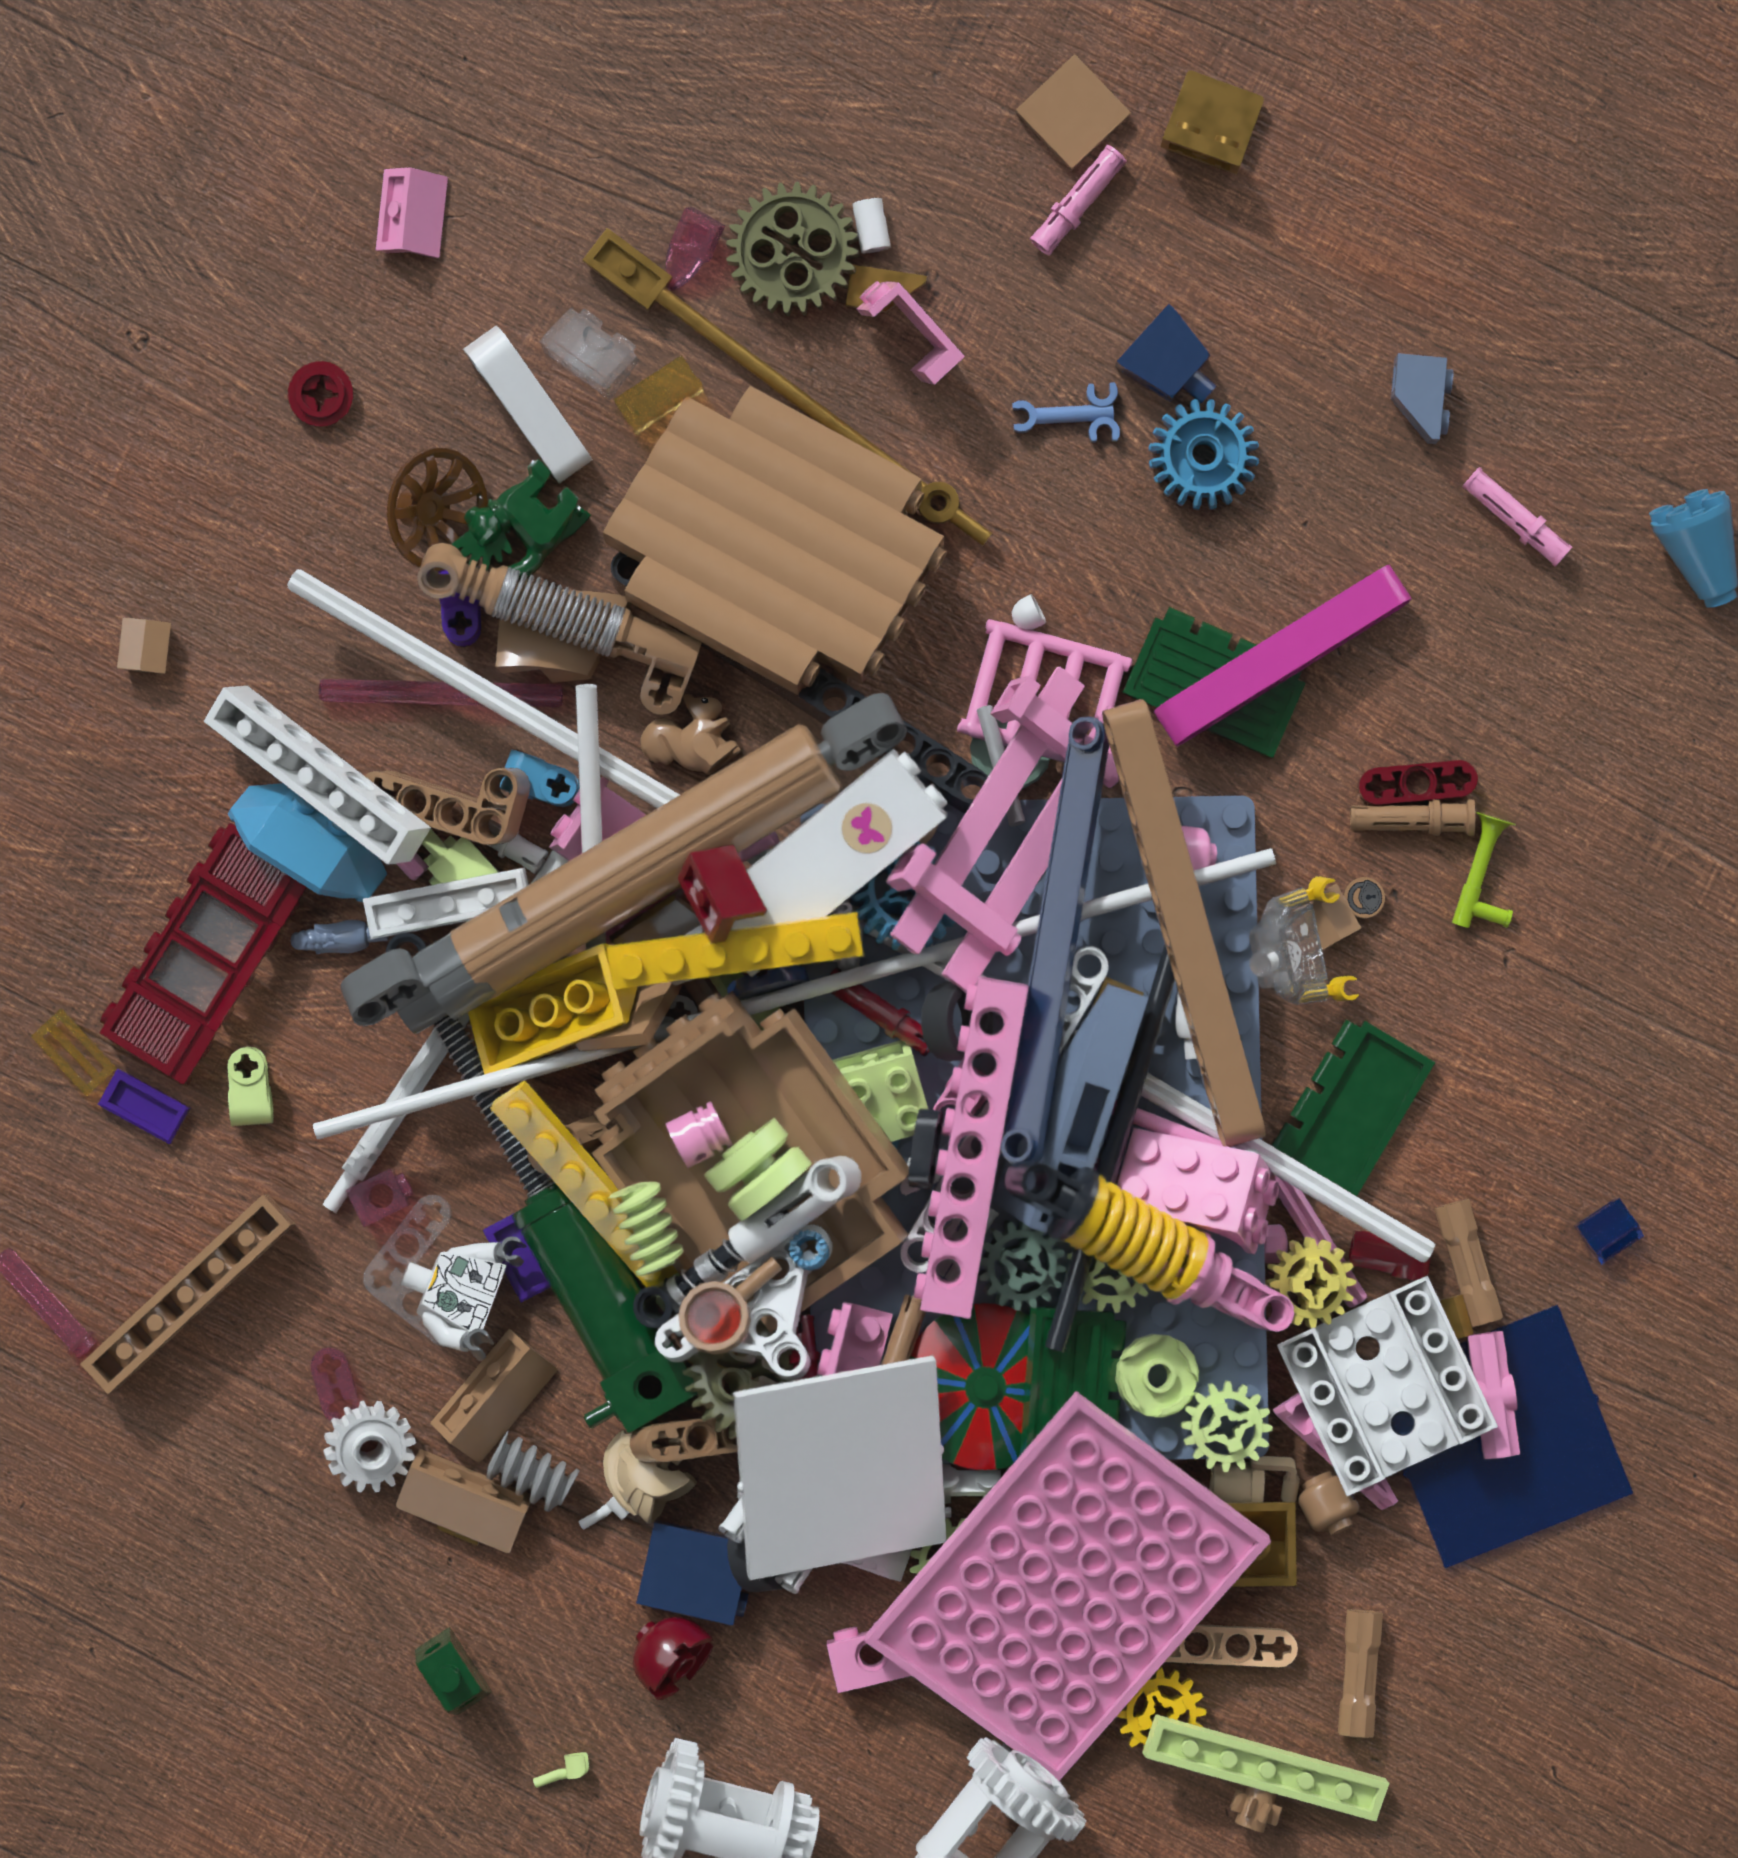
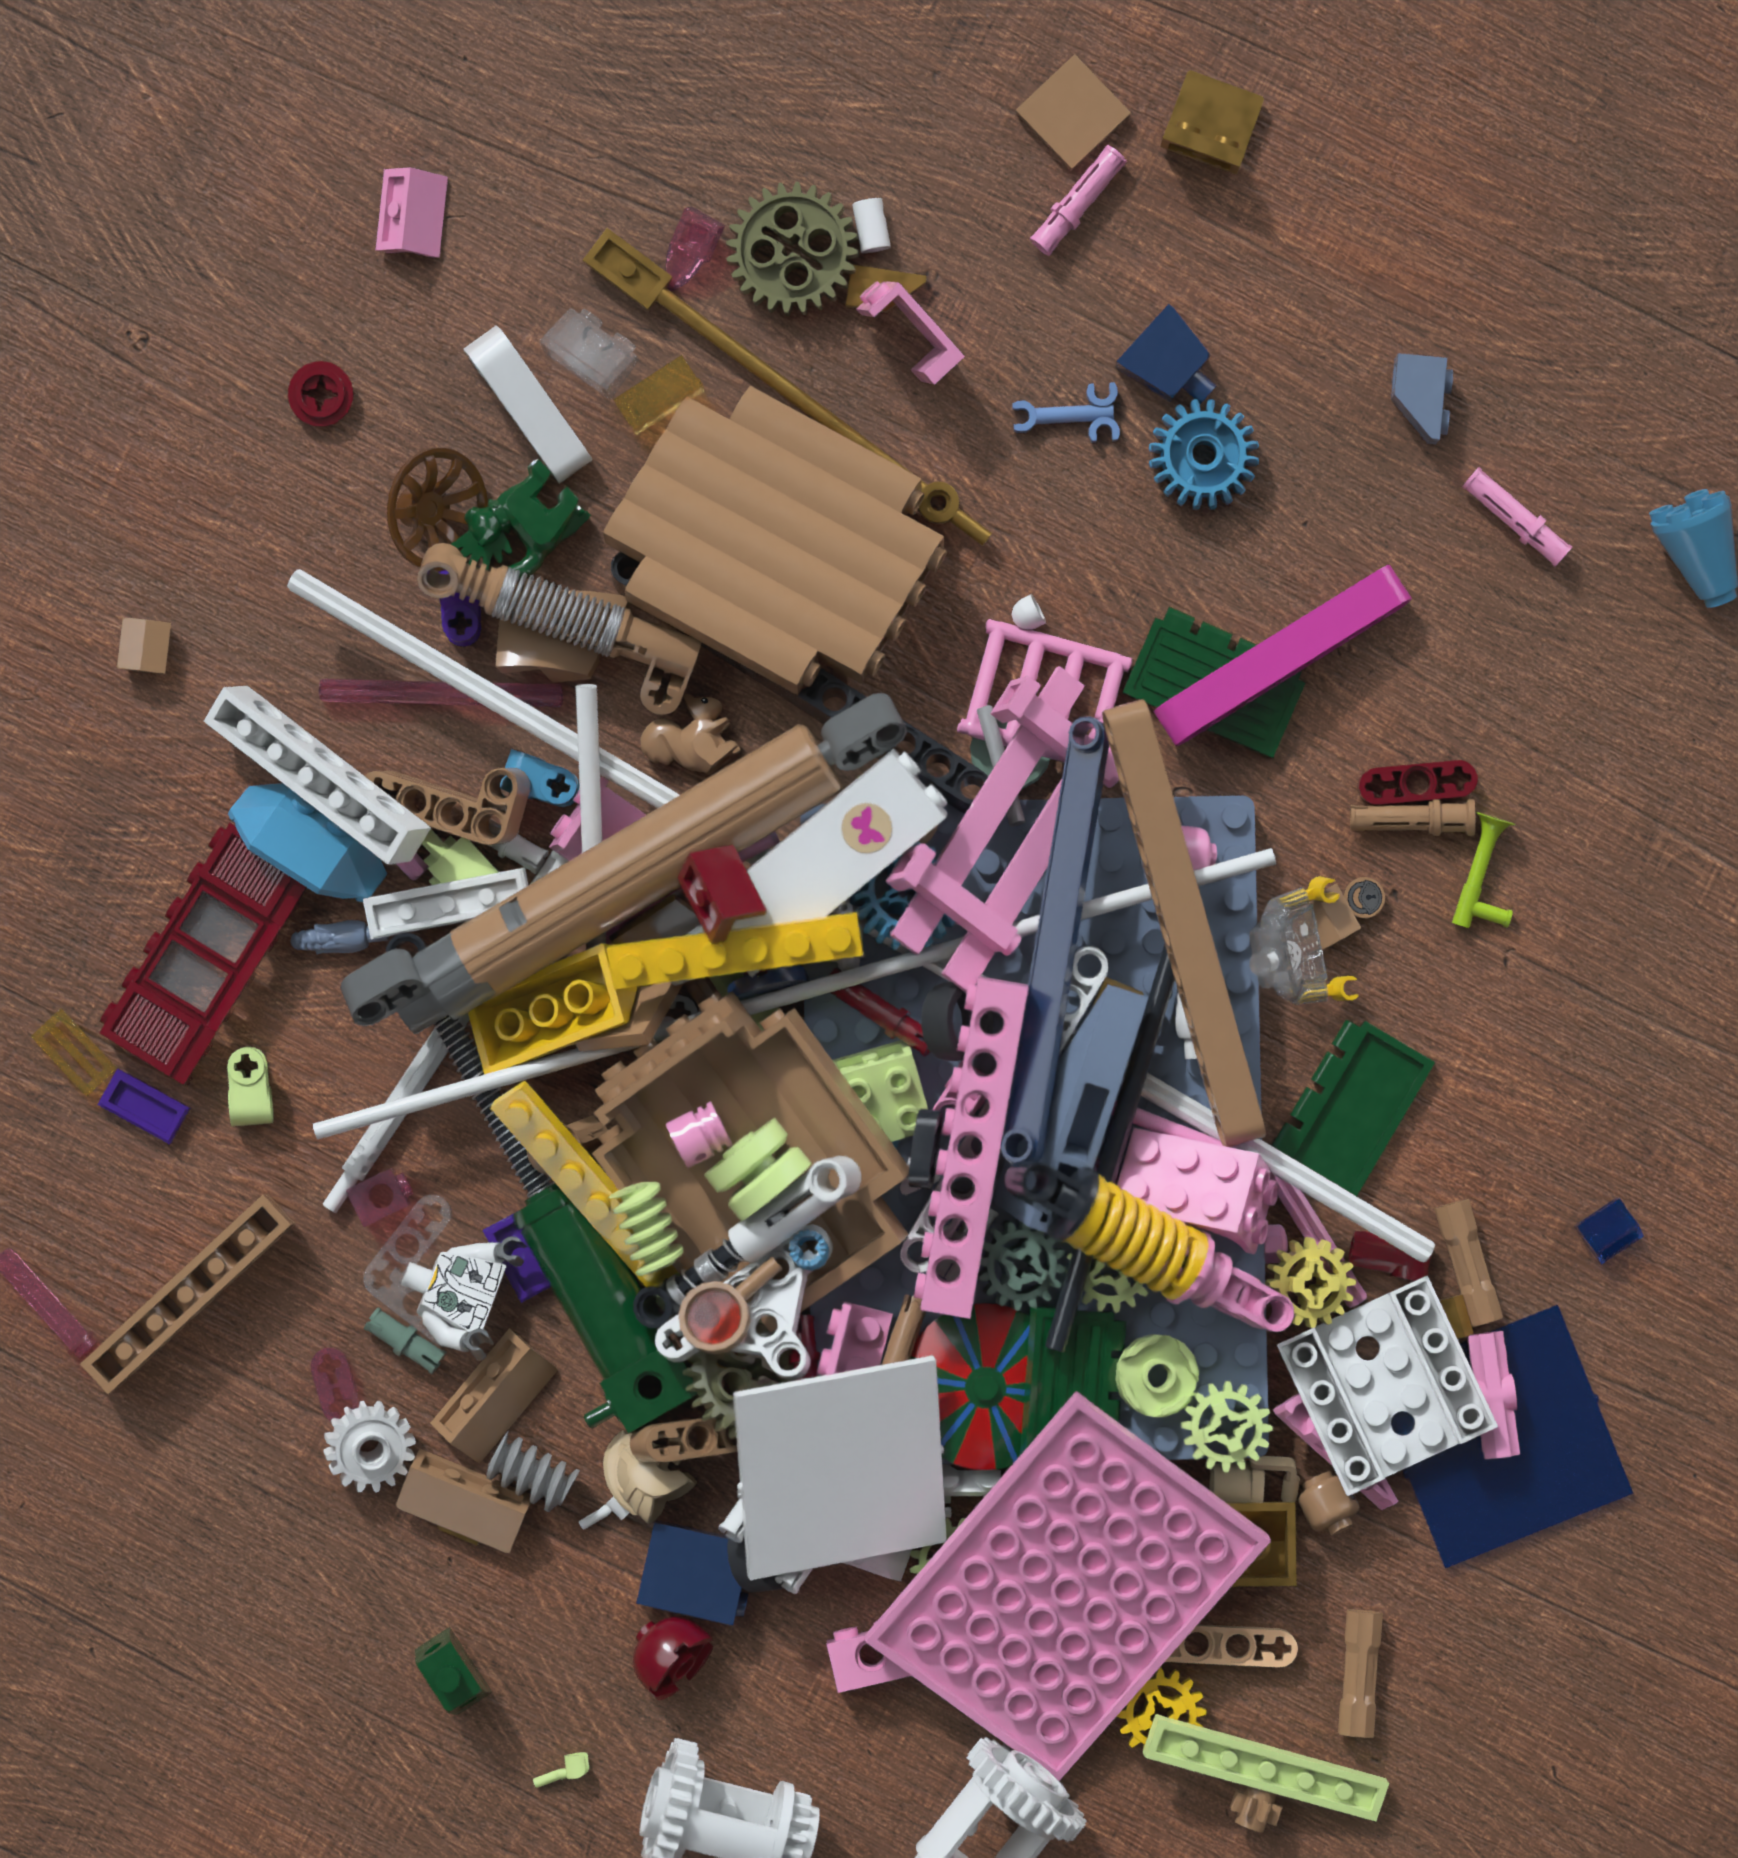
none -> sand green pin [364,1307,447,1374]

